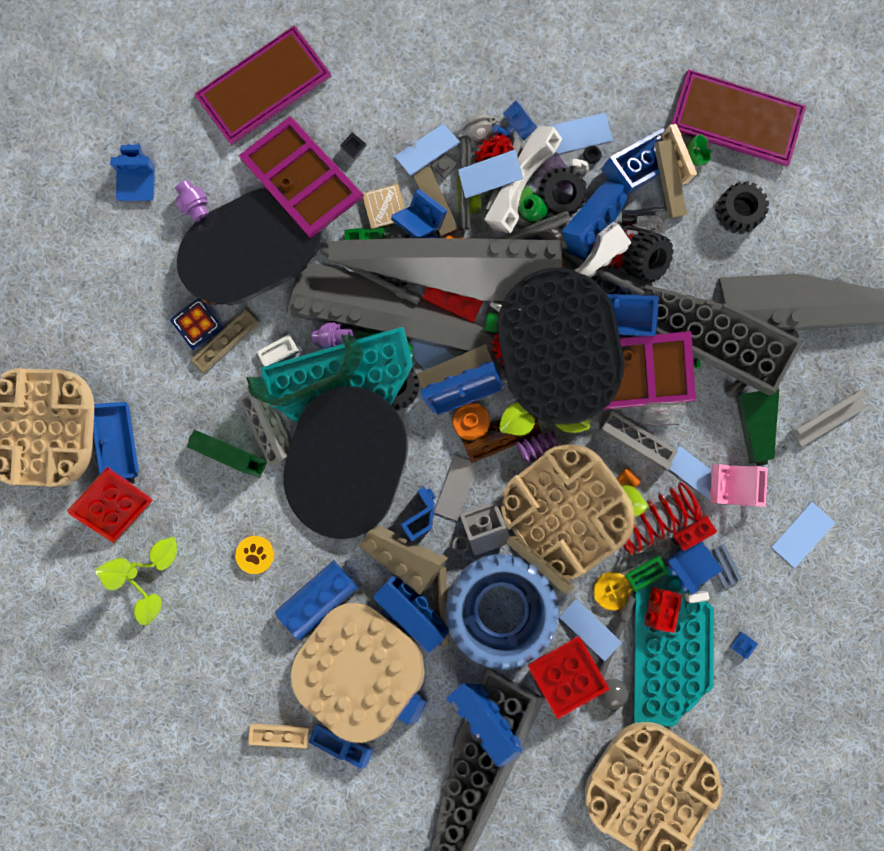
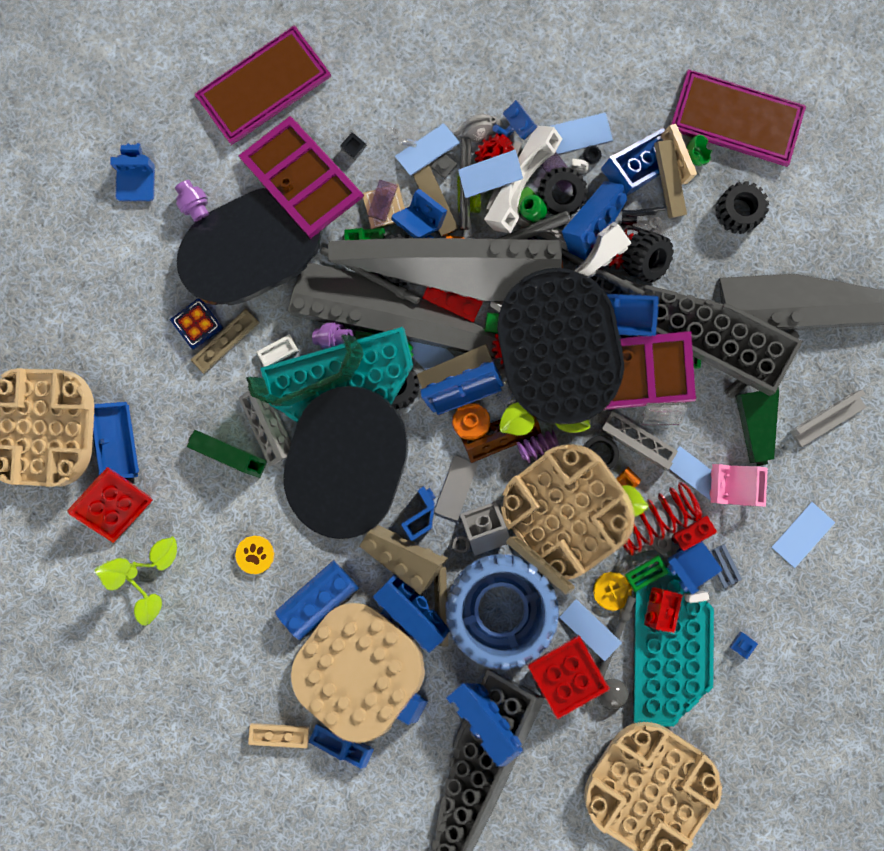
none -> clear purple plate [368,179,398,222]
none -> black tyre [583,436,619,470]

